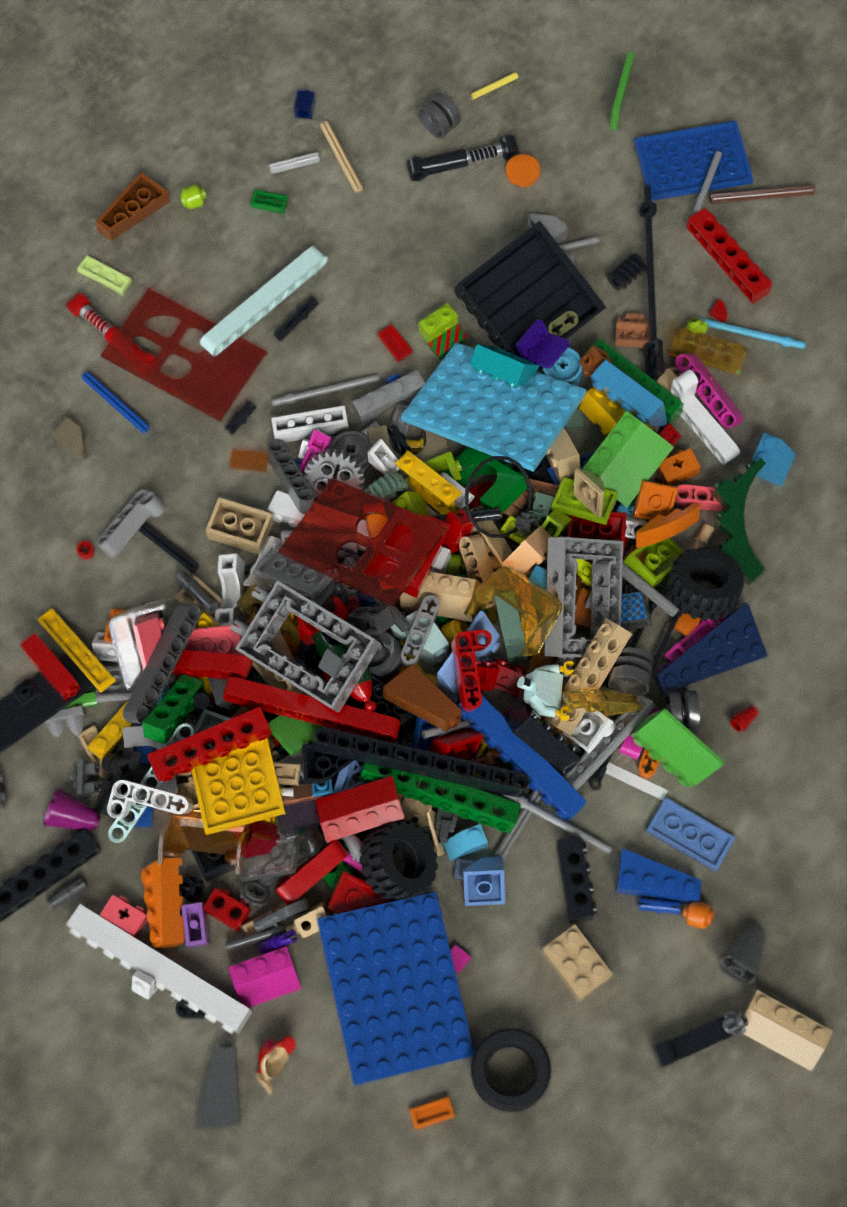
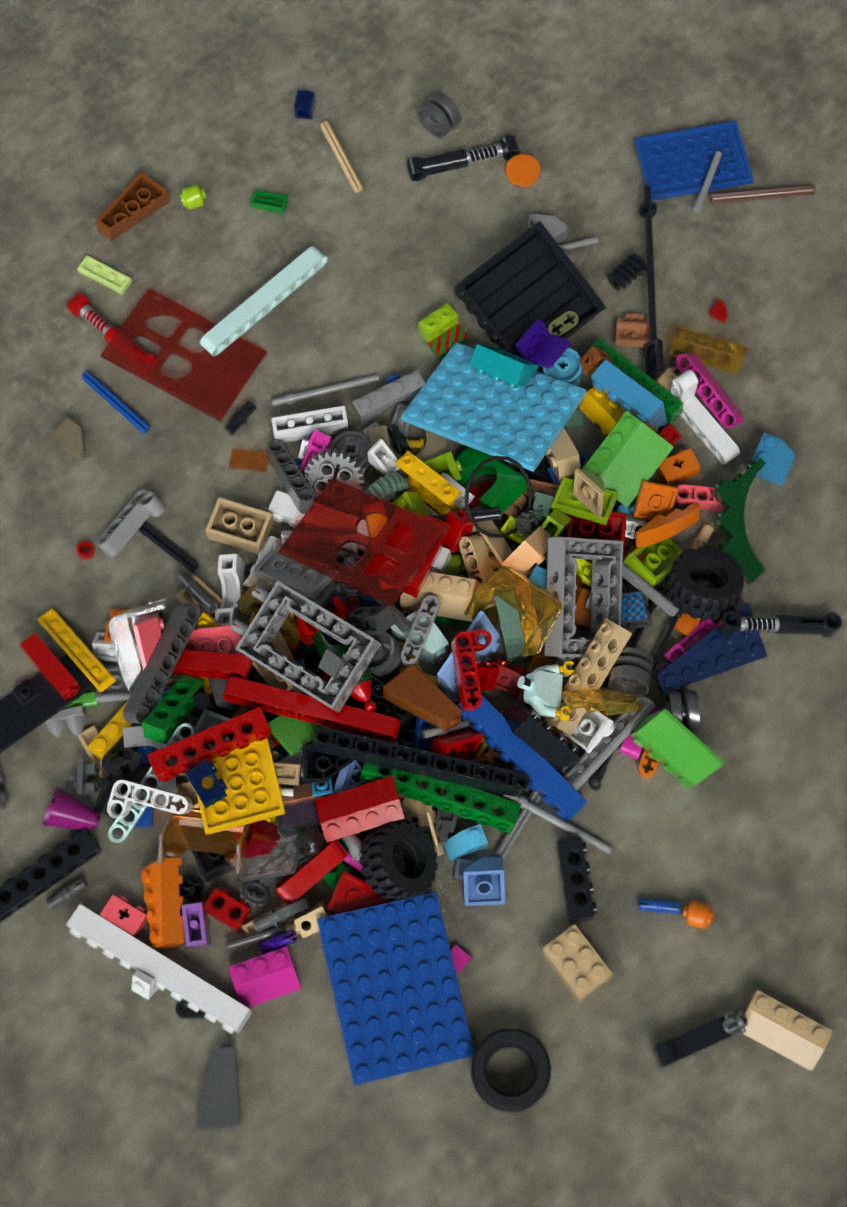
tan hair [256,1035,296,1095] -> none
light grey axle [269,152,320,174] -> none
black pin [274,296,319,342] -> none
red tile [377,324,413,362] -> none
orange tile [409,1096,455,1130] -> none
yellow head [440,619,468,647] -> none
light yellow bar [470,72,518,100] -> none
white sticker [597,762,668,800] -> none
bright green tile [610,51,635,130] -> none
blue wedge [616,848,701,904] -> none
medium blue tile [645,797,736,872] -> none
lime gear [684,317,708,340] -> none
red brick [686,208,773,304] -> none
medium azure bar [701,318,806,349] -> none
dark grey cone [717,925,766,984] -> none
red cone [730,705,759,732] -> none
none -> clear blue brick [184,758,228,808]
none -> black piece [716,611,842,638]

